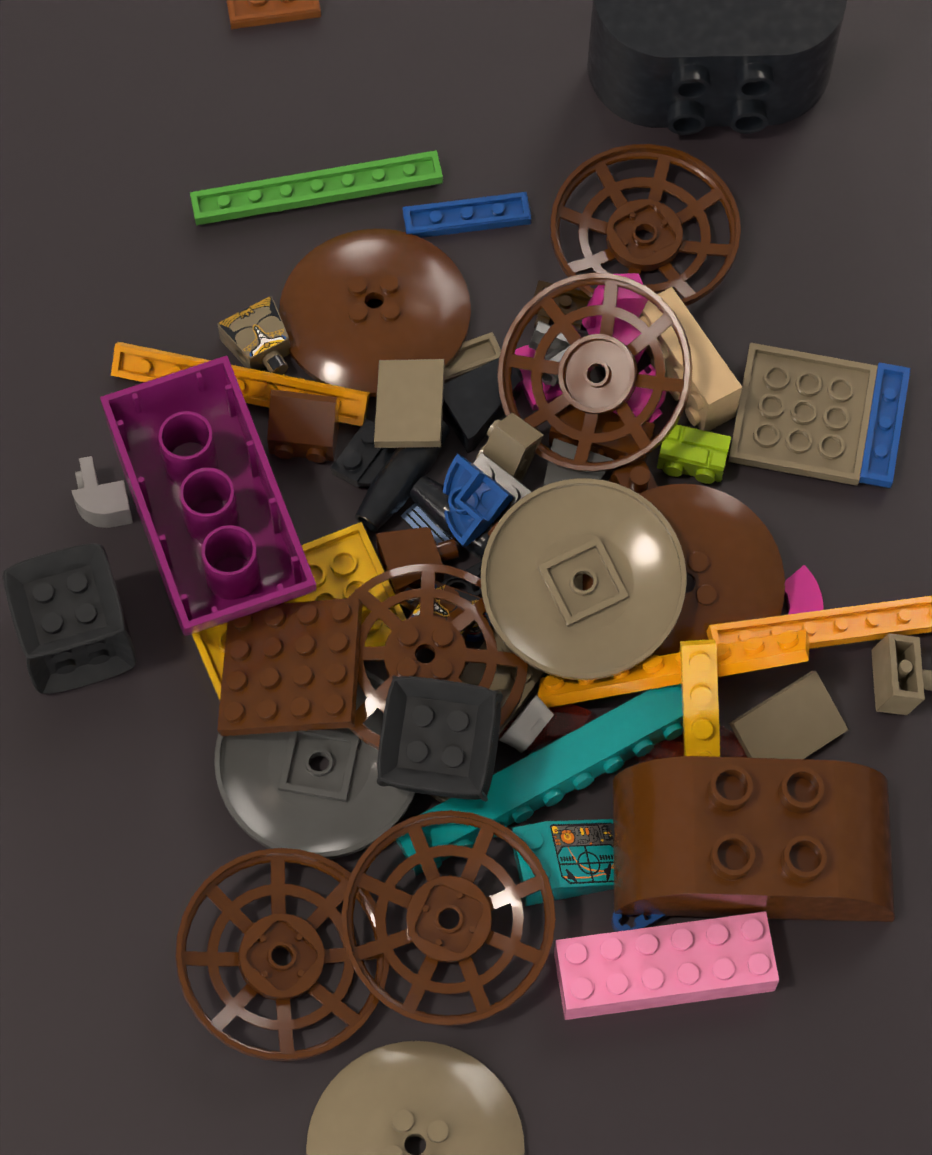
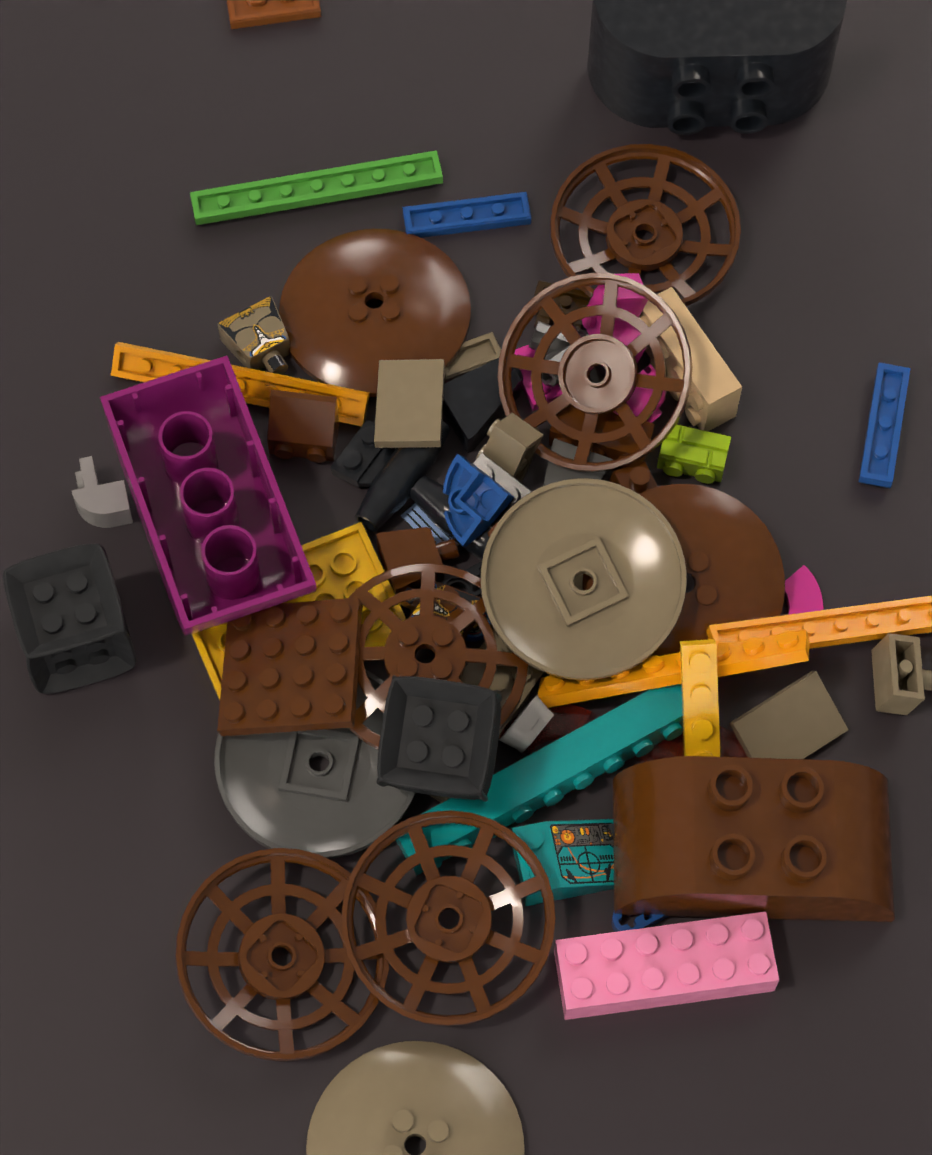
dark tan plate [728,343,878,486] -> none

